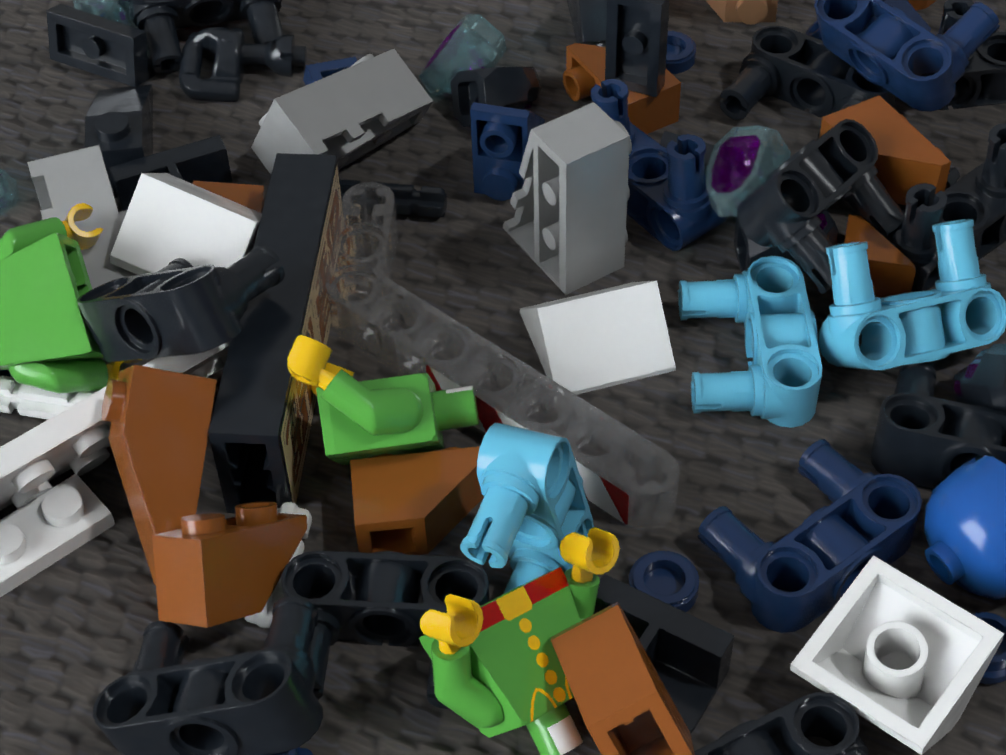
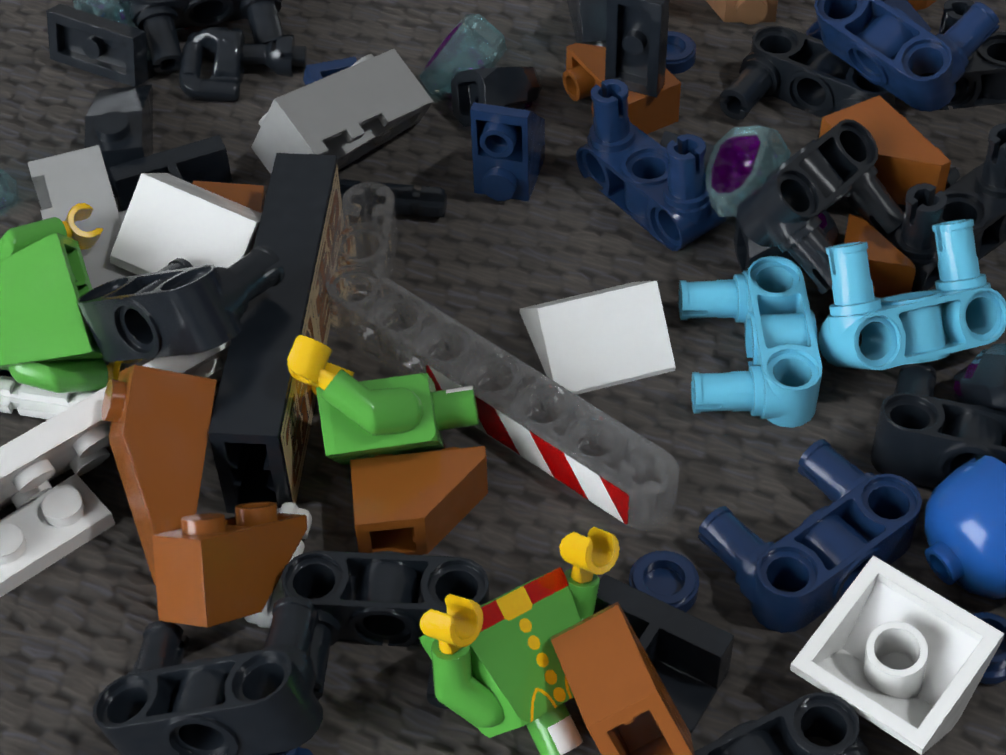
medium azure piece [460,423,594,594] -> none
light grey wedge [503,102,632,295] -> none

